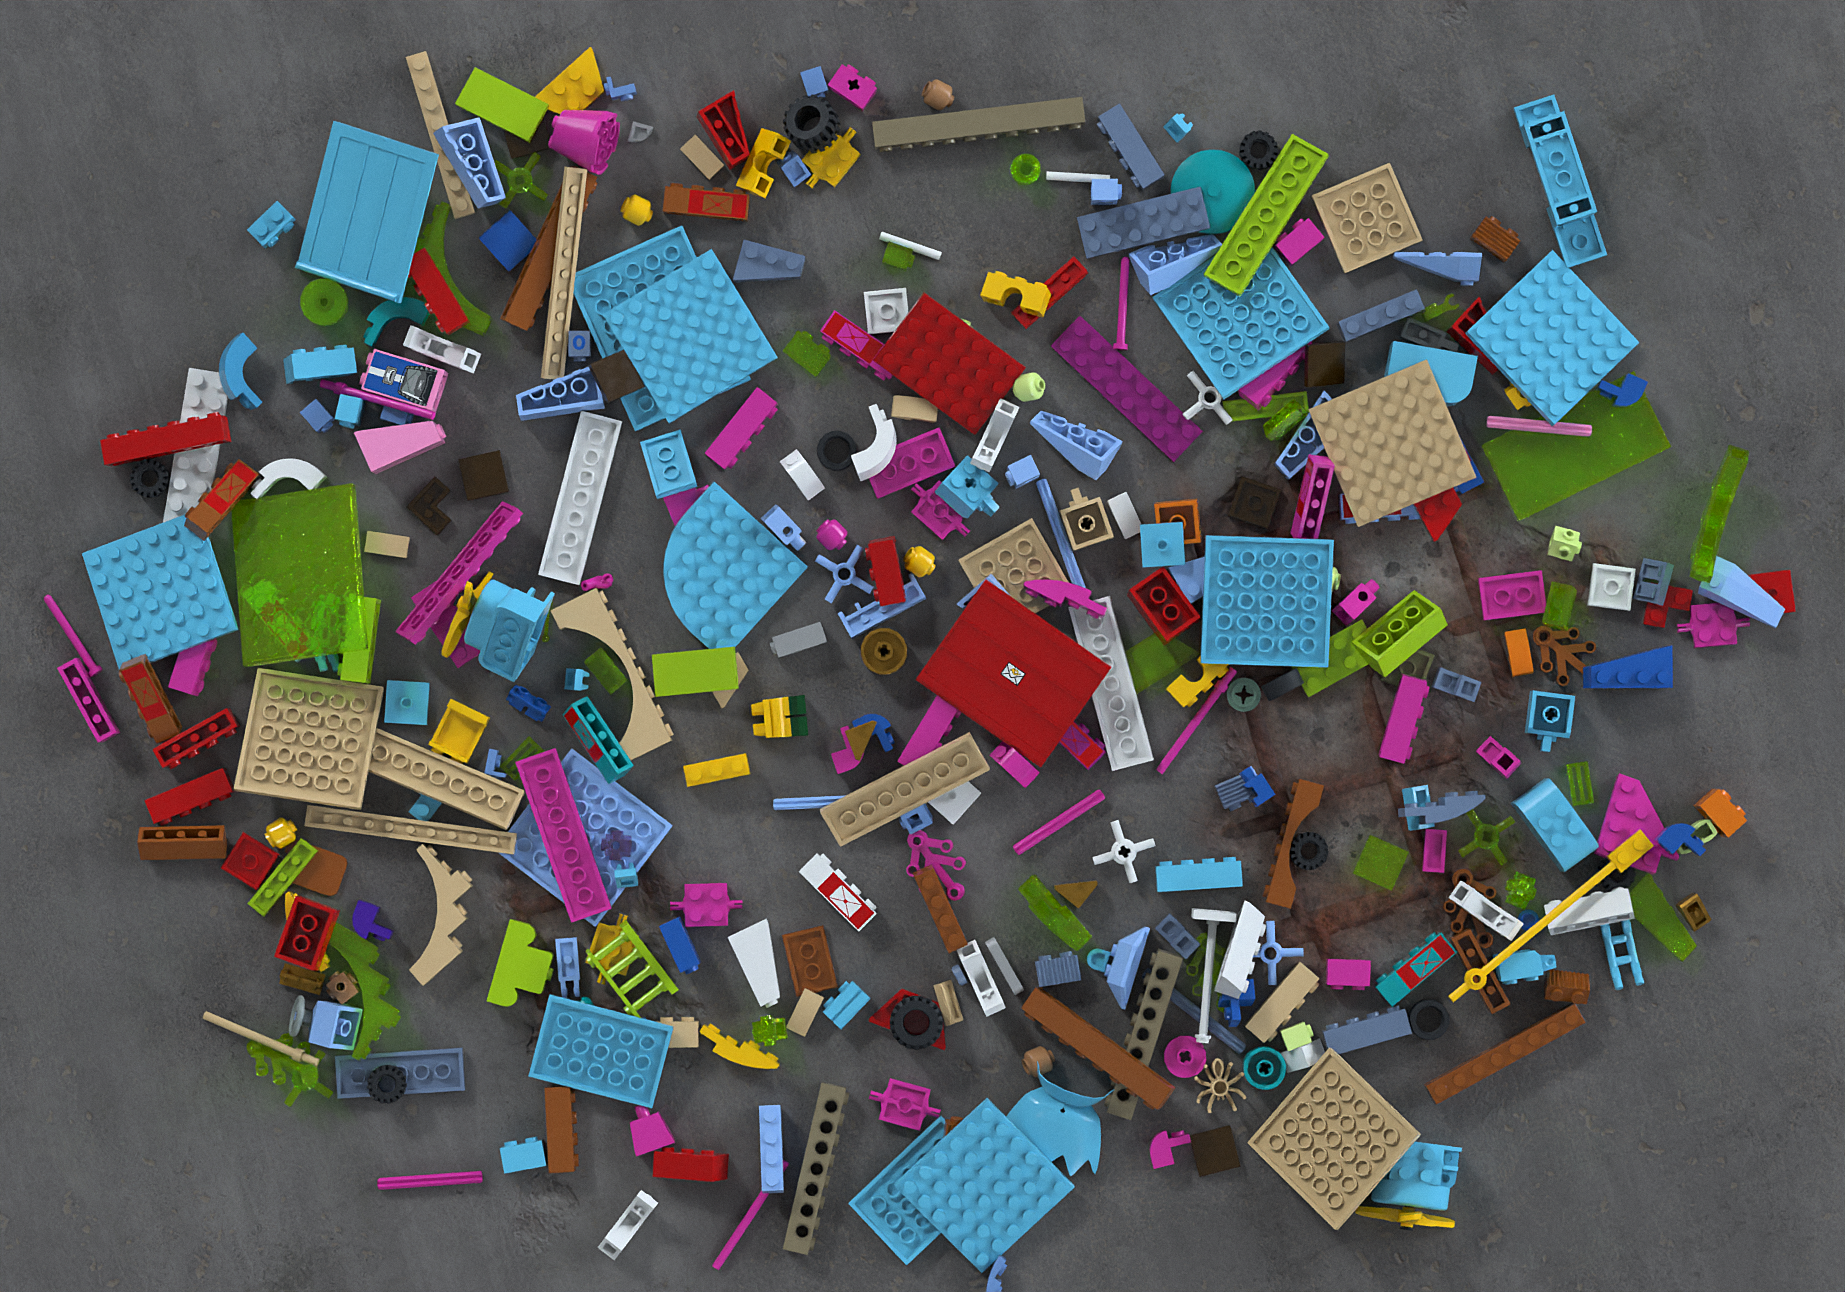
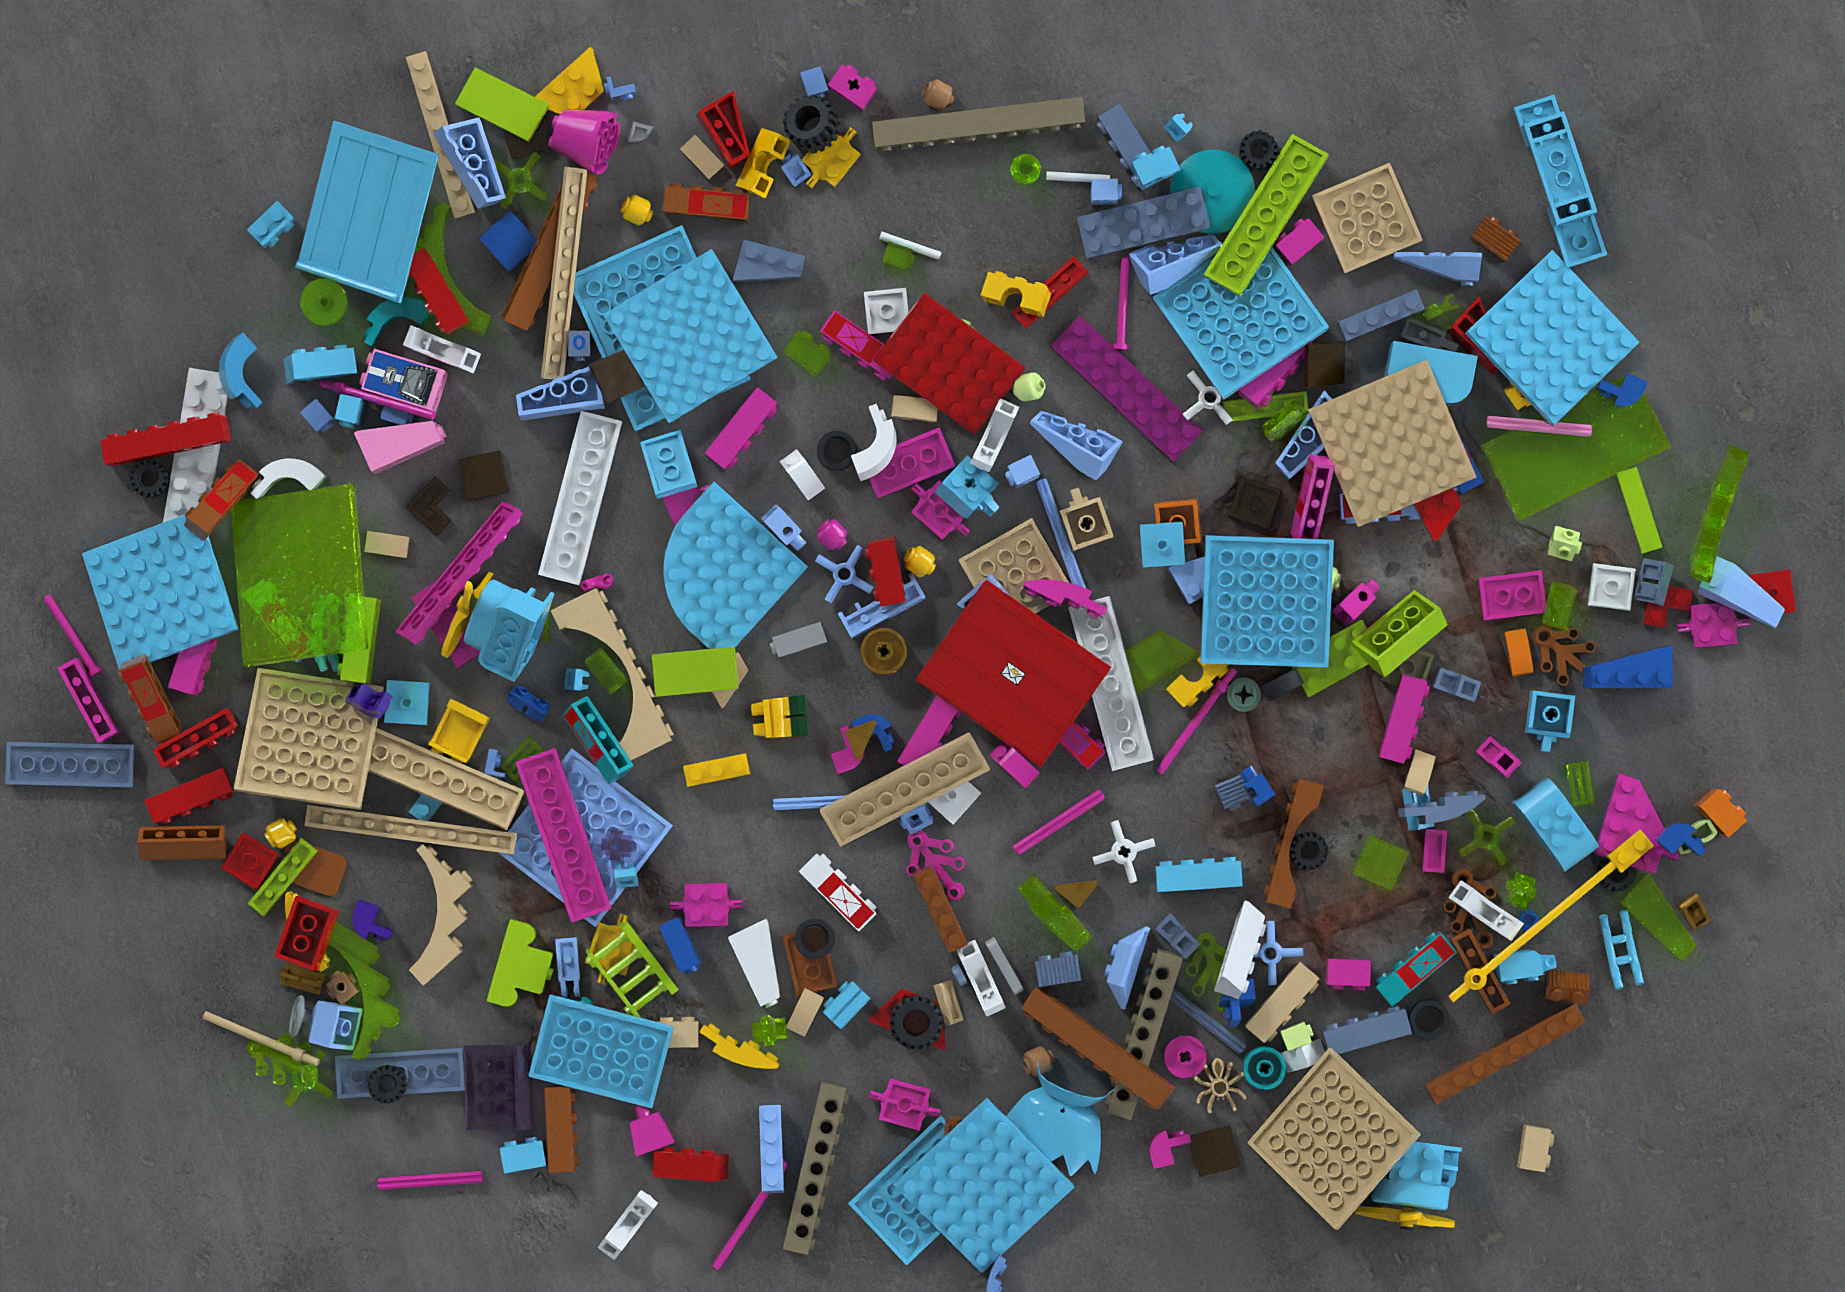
medium azure tile [1087,949,1111,973] -> none
white slope [1107,492,1141,539] -> none
red brick [1127,566,1201,646] -> none
white tile [1191,908,1236,1043] -> none
white brick [1544,887,1635,935] -> none
none -> sand blue plate [5,742,135,787]
none -> dark purple brick [344,683,392,719]
none -> clear purple slope [464,1044,534,1131]
none -> black tyre [794,918,835,959]
none -> medium azure brick [1130,146,1181,190]
none -> tan slope [1404,750,1436,796]
none -> tan brick [1517,1125,1554,1172]
none -> lime tile [1616,467,1662,554]

